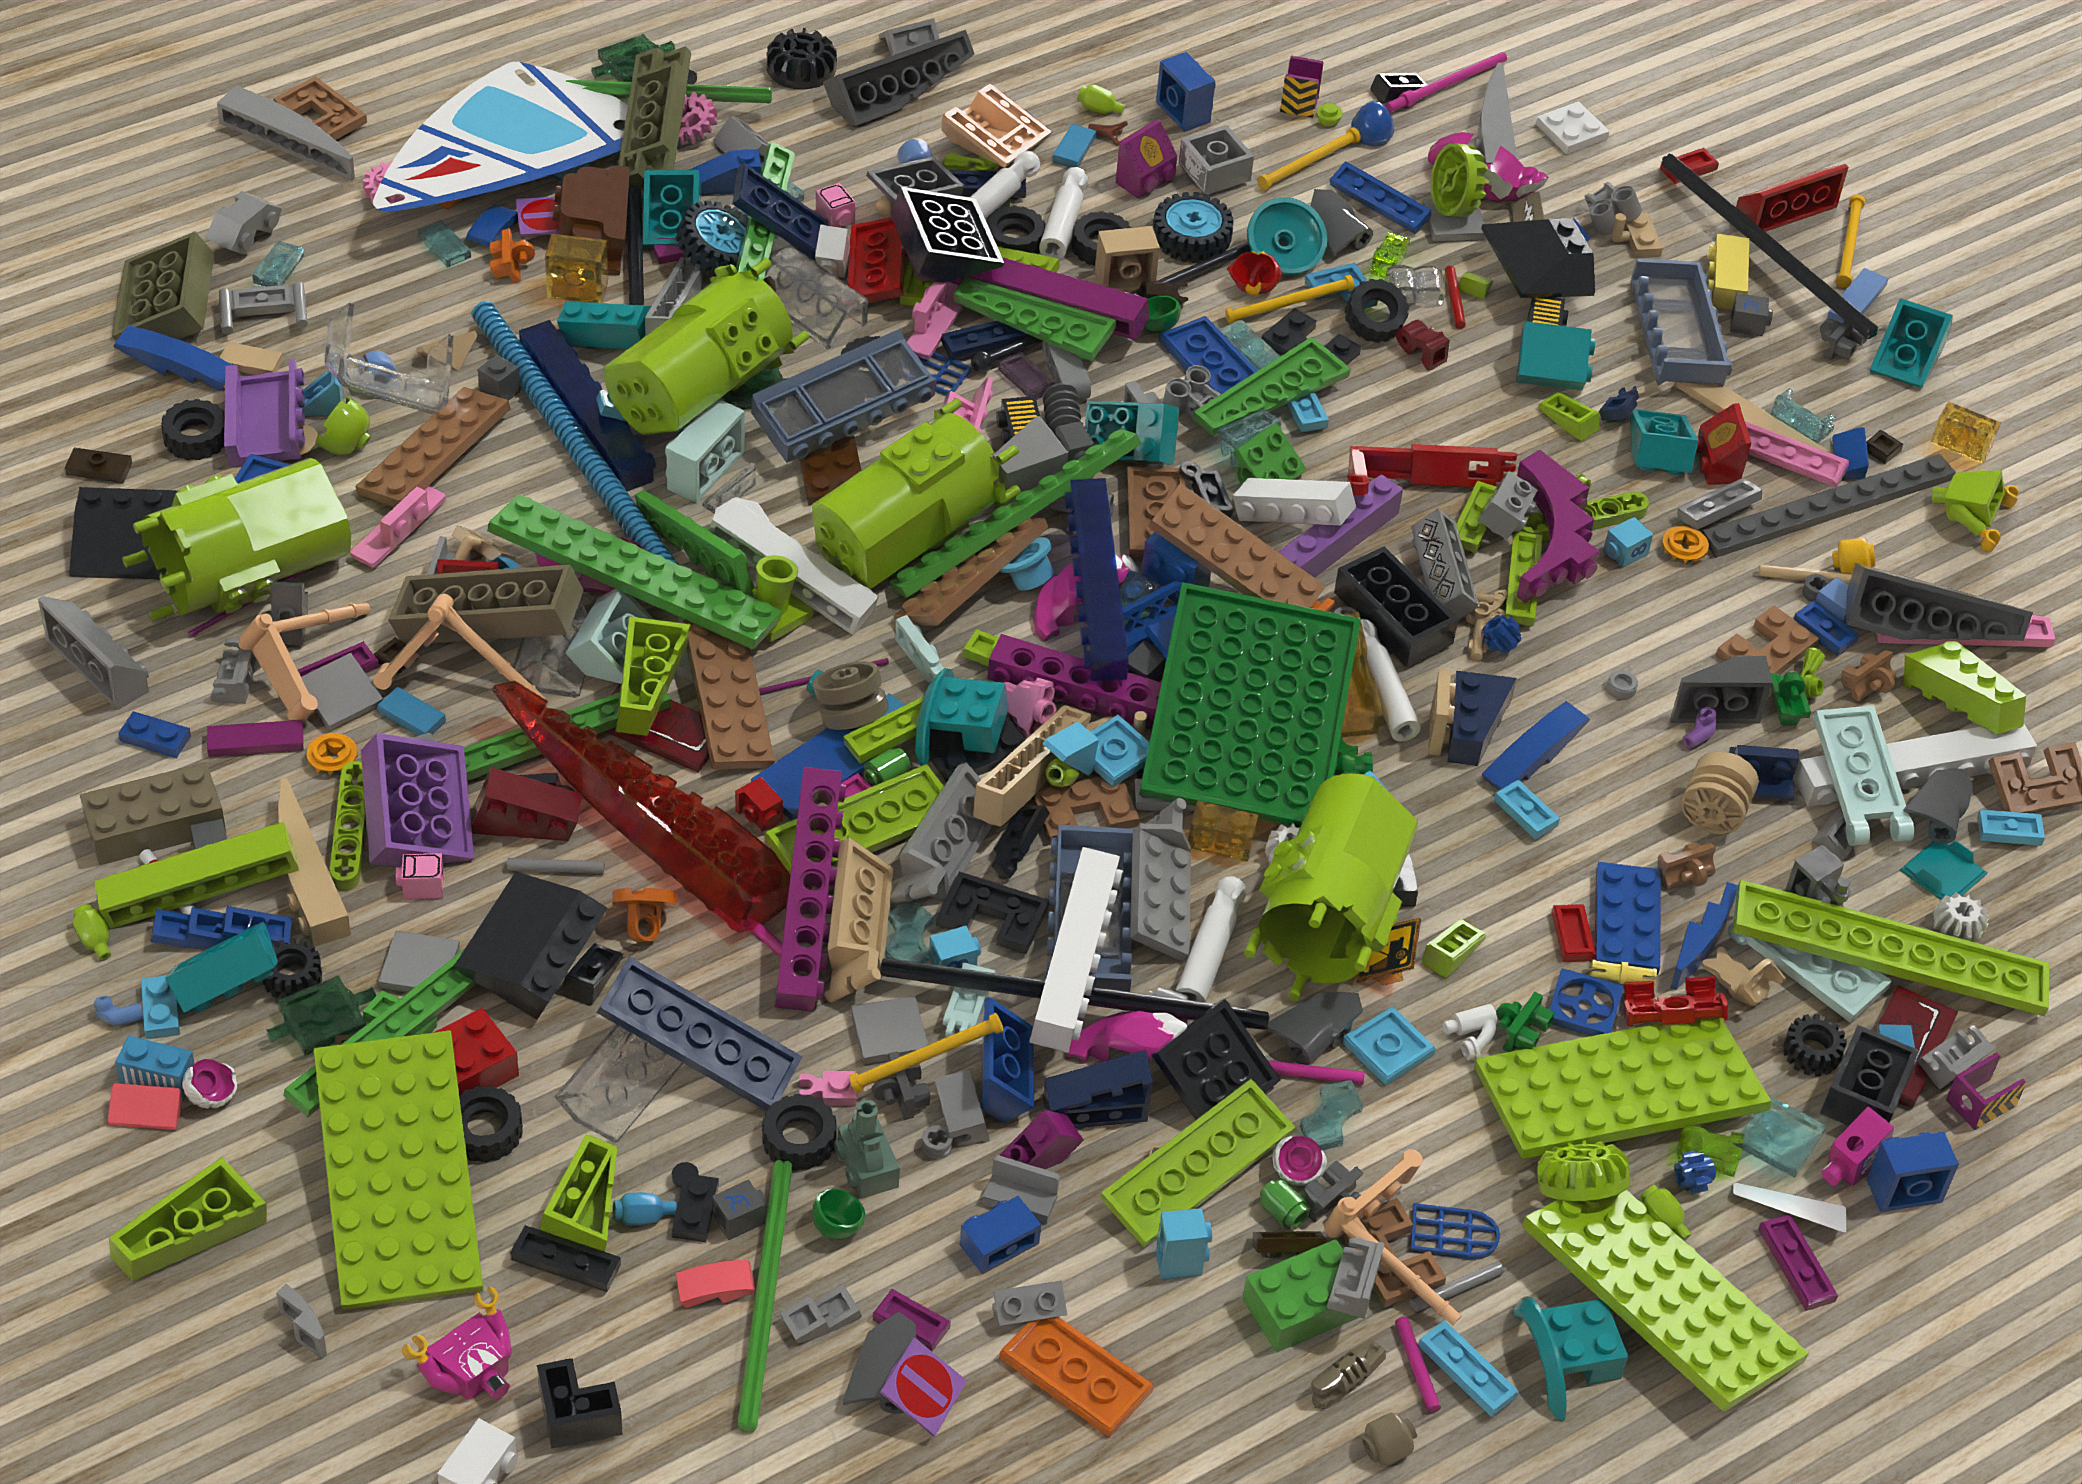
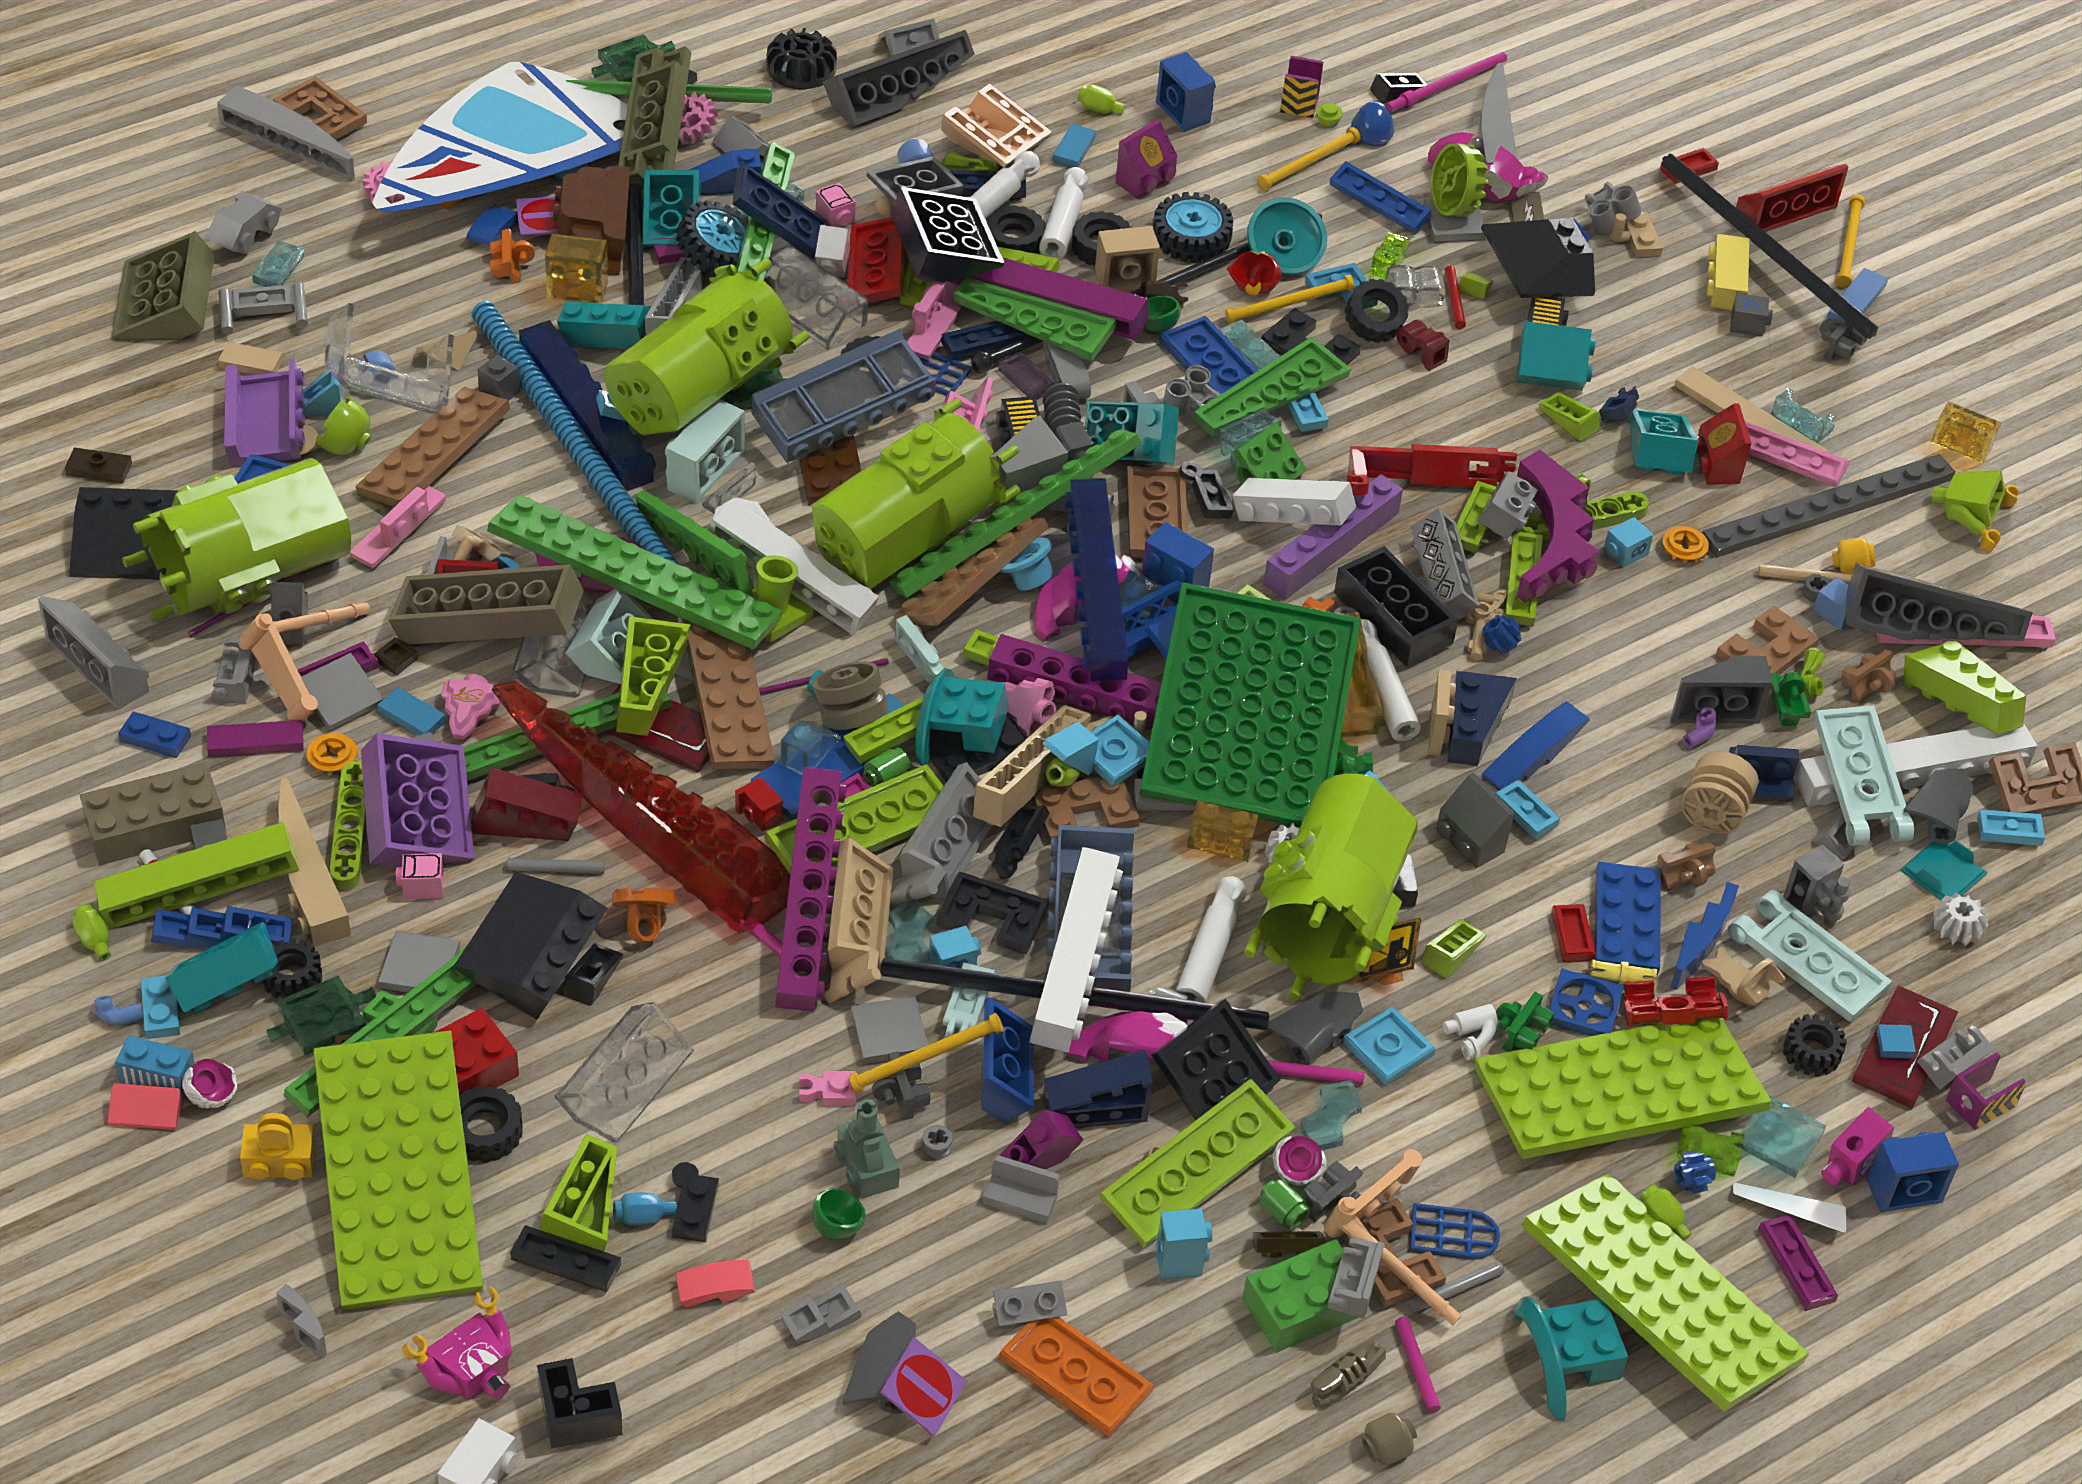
lime wedge [109,1157,267,1281] -> none
blue slope [113,325,233,391] -> none
black tyre [161,399,225,460] -> none
light nougat piece [373,594,546,707] -> none
clear light blue plate [418,220,471,268] -> none
dark blue plate [596,956,803,1111] -> none
dark grey brick [712,1179,768,1240] -> none
bright green axle [738,1160,792,1432] -> none
black tyre [762,1094,837,1171] -> none
magenta tile [872,1289,951,1352] -> none
light grey hinge [934,1069,990,1146] -> none
blue brick [960,1195,1041,1274] -> none
copper bar [1088,121,1128,146] -> none
dark grey brick [1122,640,1166,682] -> none
light grey hinge [1130,798,1191,961] -> none
medium nougat plate [1148,483,1326,608] -> none
light grey brick [1179,125,1254,194] -> none
dark grey panel [1310,189,1373,256] -> none
medium azure plate [1418,1320,1518,1417] -> none
white plate [1536,101,1610,155] -> none
lime gear [1537,1141,1630,1201] -> none
light grey tile [1606,670,1638,700] -> none
window [1630,258,1732,387] -> none
light grey plate [1677,478,1762,530] -> none
lime plate [1733,880,2049,1016] -> none
blue plate [1794,601,1859,656] -> none
black slope [1820,1025,1920,1126] -> none
blue slope [1832,427,1869,480] -> none
dark brown tile [1866,430,1903,464] -> none
teal slope [1870,298,1953,389] -> none
none -> yellow brick [240,1113,316,1180]
none -> bright pink rock [441,674,504,740]
none -> clear light blue slope [781,720,841,775]
none -> dark grey slope [1436,772,1514,868]

